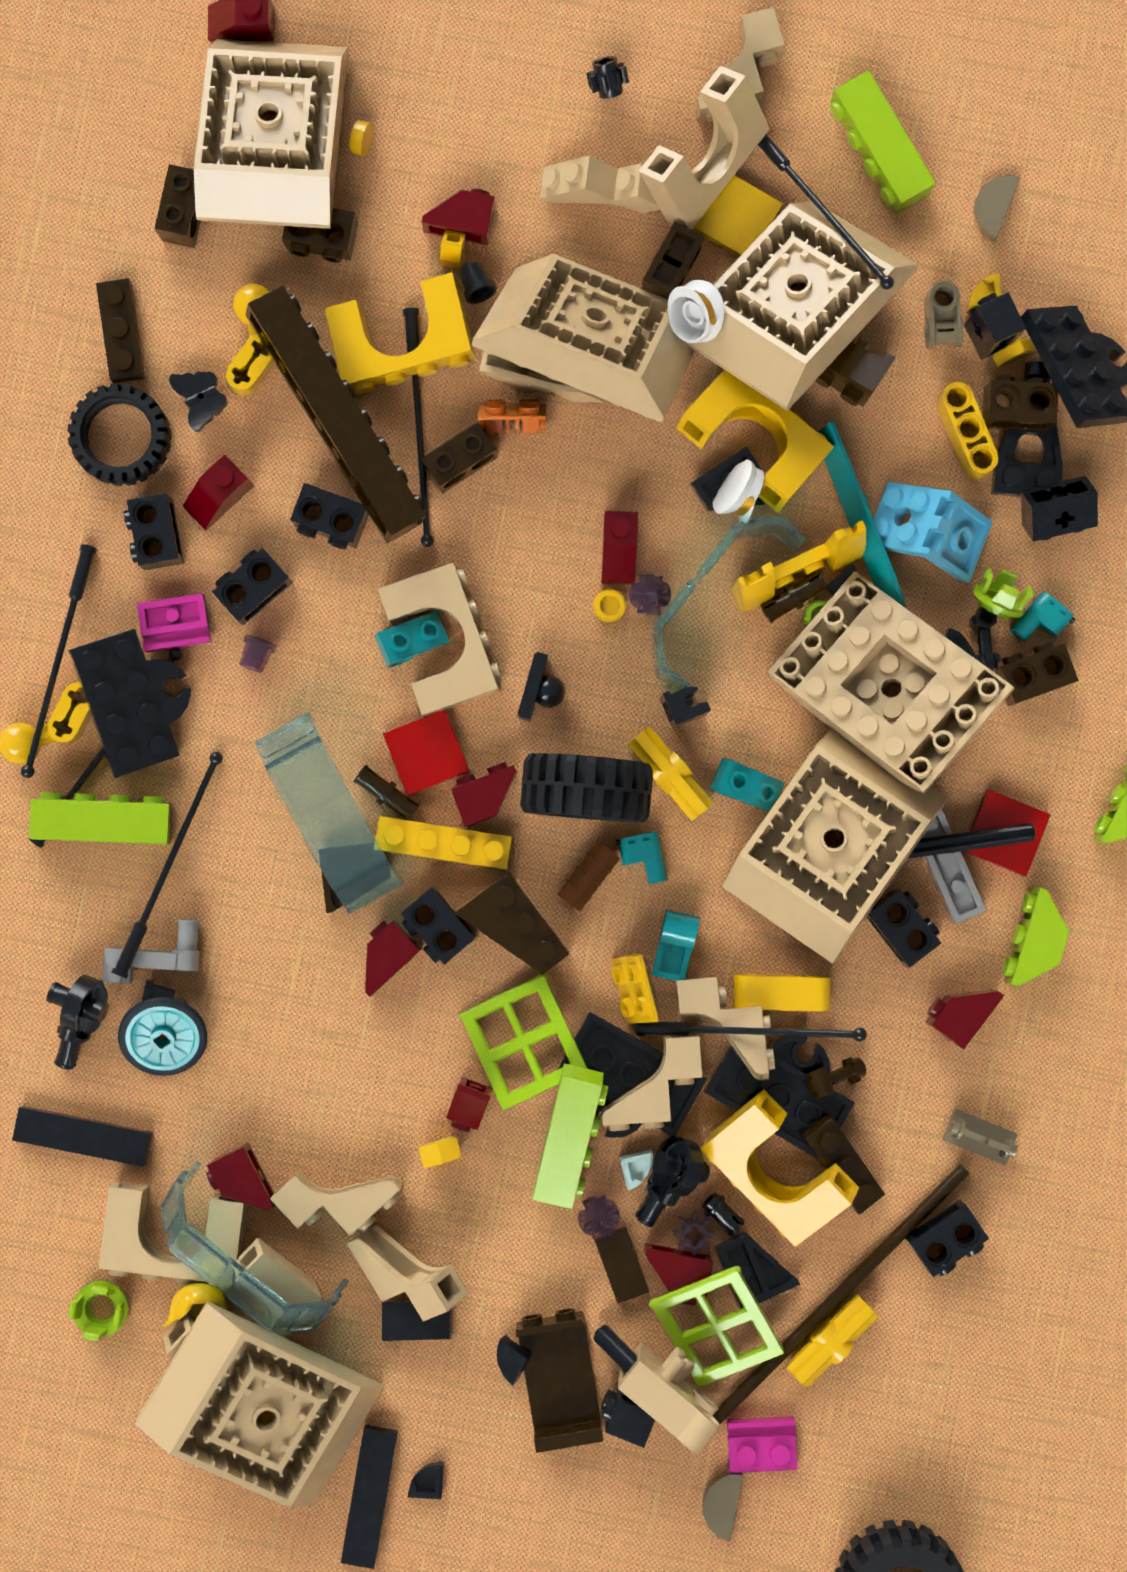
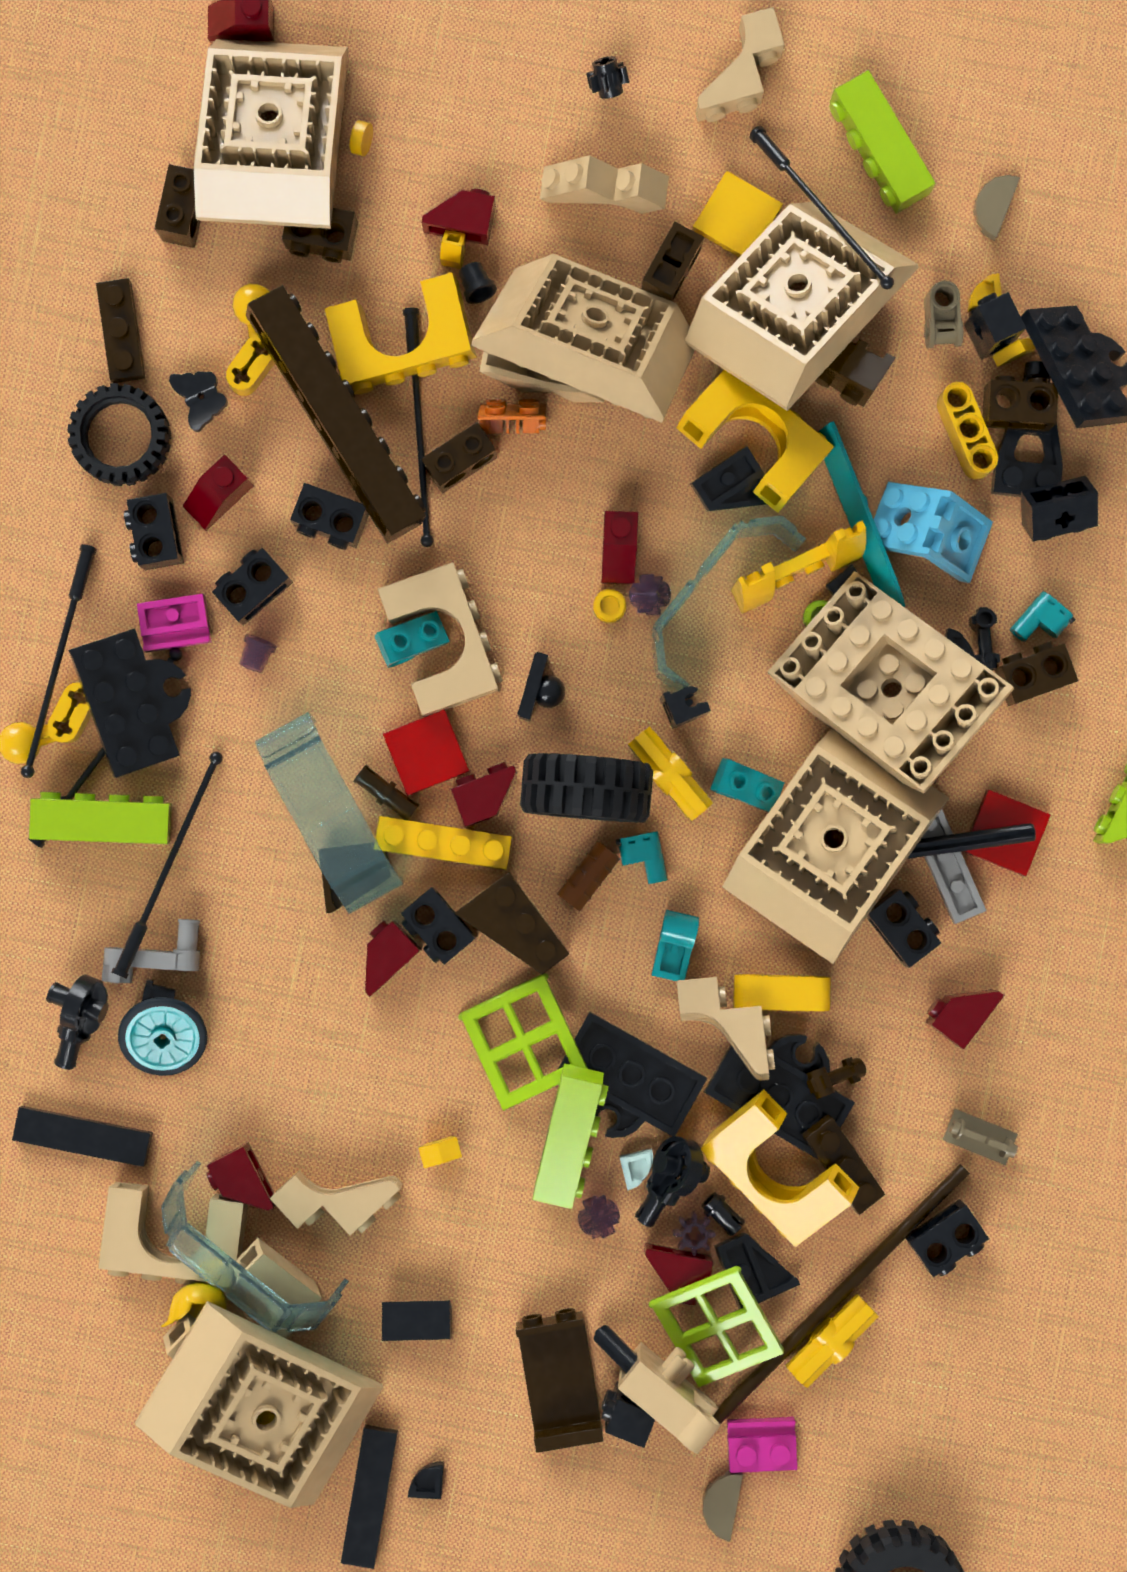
lime piece [68,1280,129,1341] -> none
tan arch [347,1225,469,1321] -> none
dark red slope [446,1076,493,1132] -> none
black tile [497,1335,532,1385] -> none
dark brown tile [594,1226,649,1304] -> none
tan arch [601,1034,702,1131] -> none
yellow hinge [611,952,659,1024] -> none
black piece [635,1021,867,1042] -> none
tan arch [638,66,770,230] -> none
white piece [667,280,725,343] -> none
white piece [712,459,764,526] -> none
dark brown pin [760,571,828,623] -> none
lime piece [973,568,1034,619] -> none
lime slope [1002,887,1069,987] -> none

